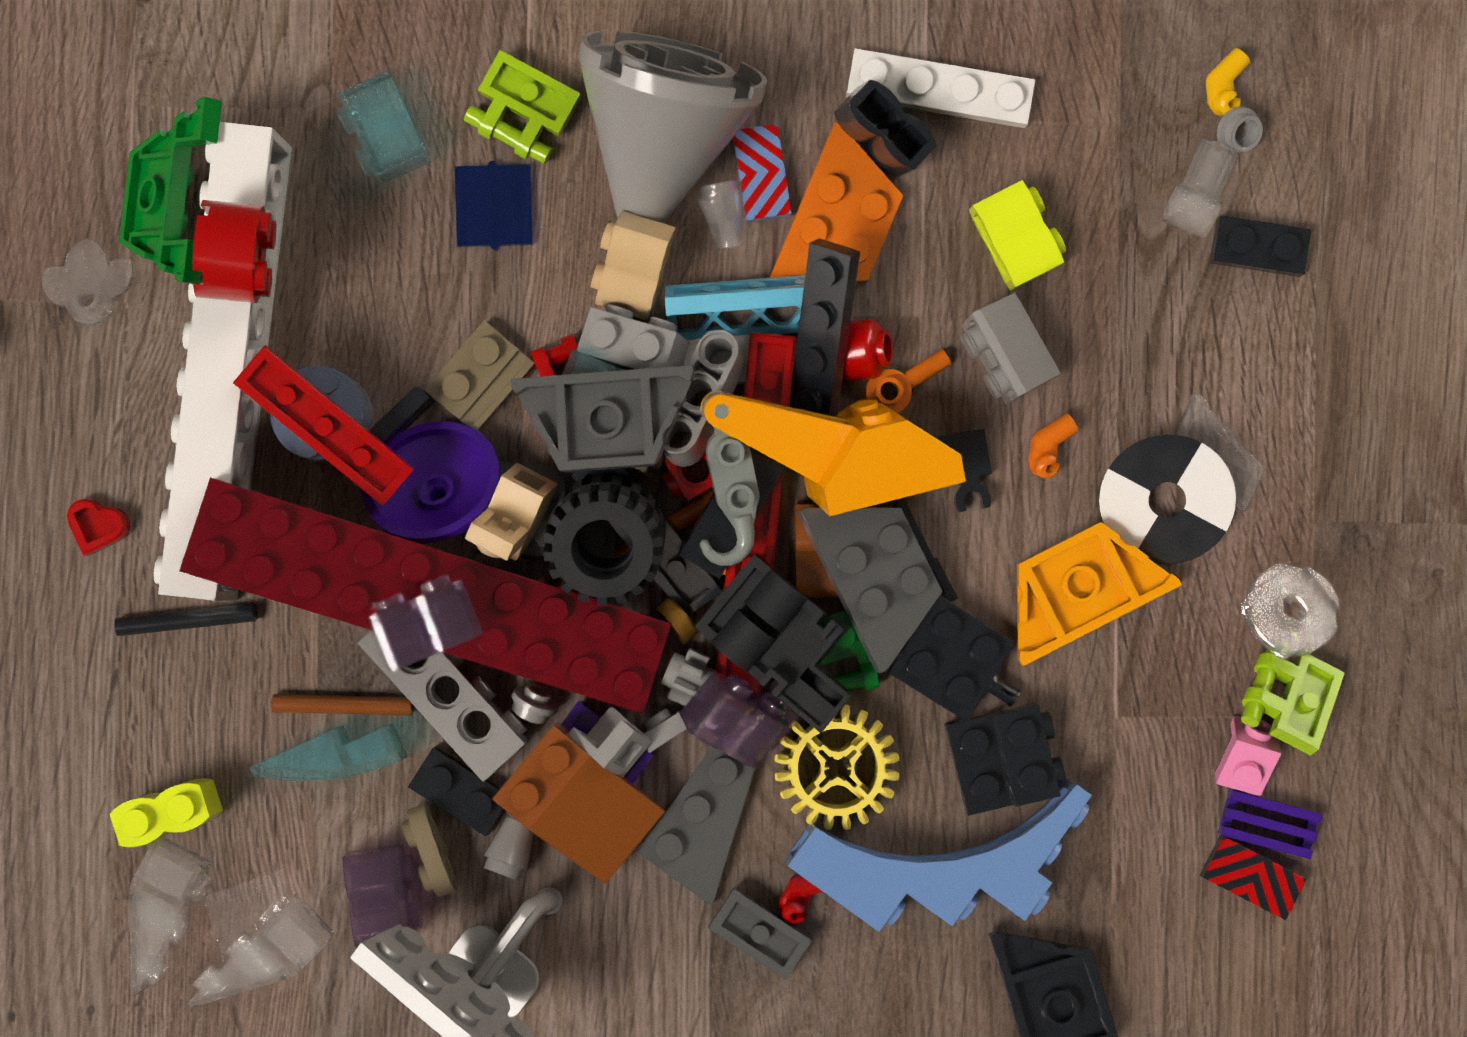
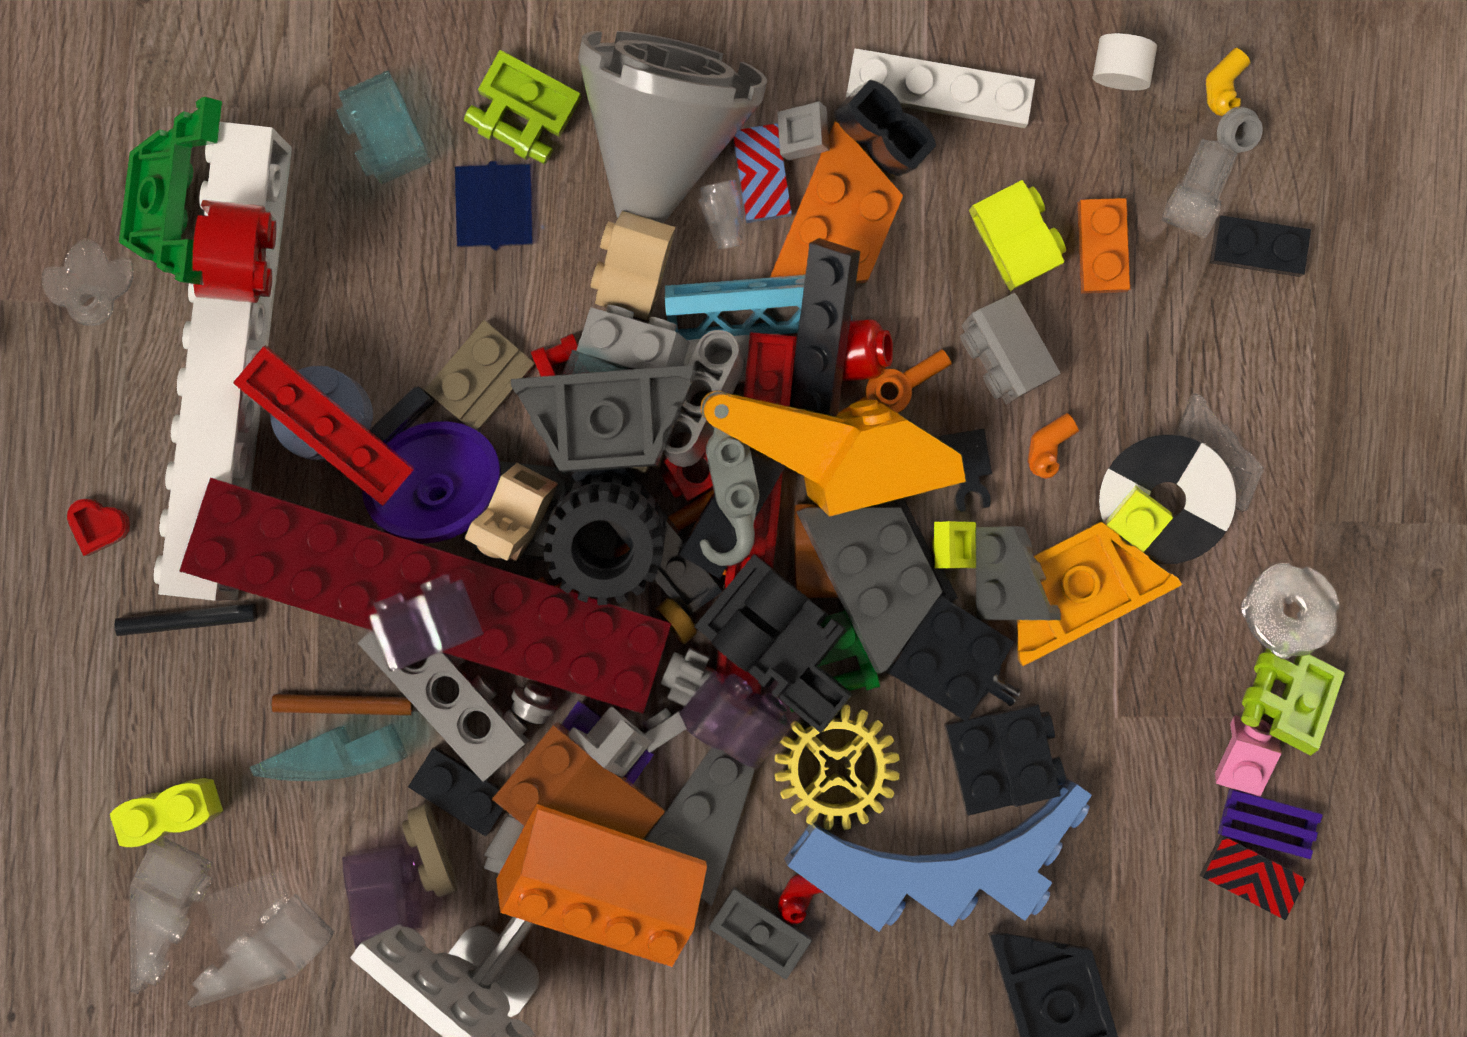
none -> orange slope [496,804,707,967]
none -> light grey plate [777,101,830,161]
none -> neon yellow plate [932,521,976,568]
none -> dark grey wing [976,526,1061,620]
none -> orange plate [1078,198,1130,294]
none -> white piece [1093,33,1157,90]
none -> neon yellow plate [1106,485,1173,553]

